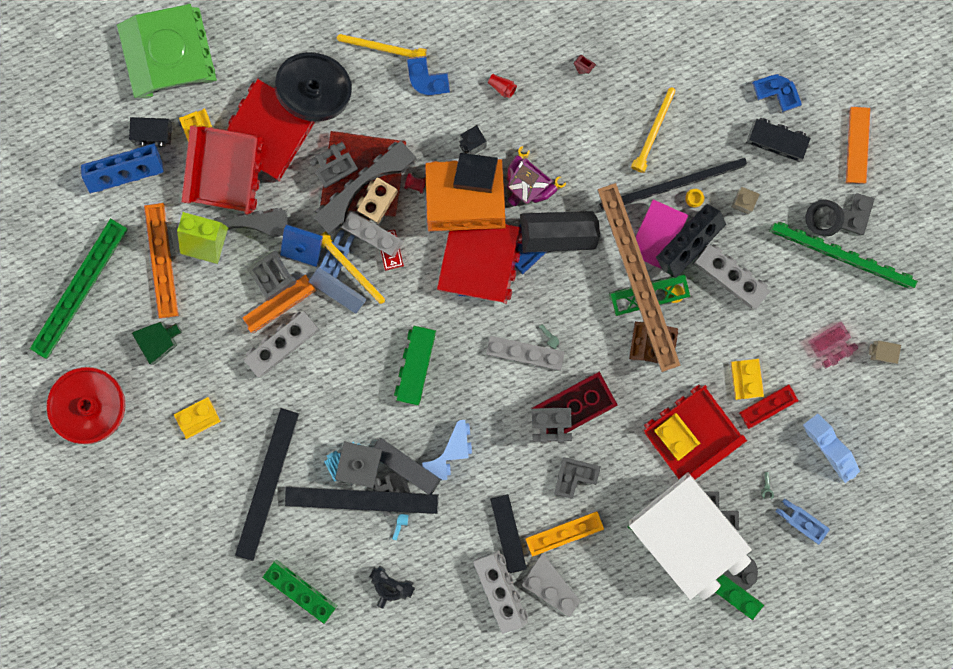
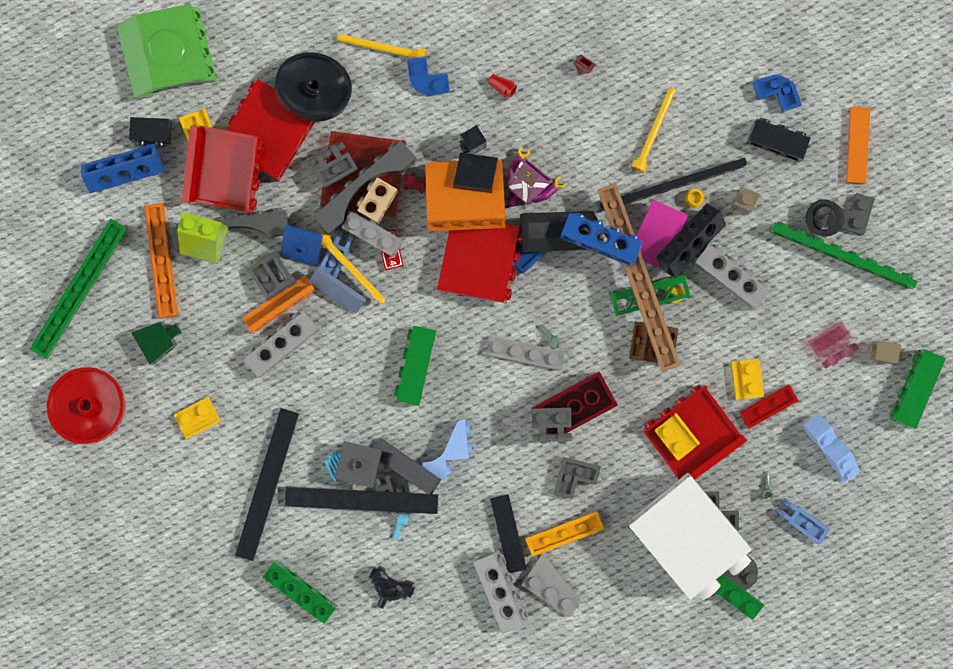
none -> blue brick [560,212,643,267]
none -> green brick [890,349,946,429]

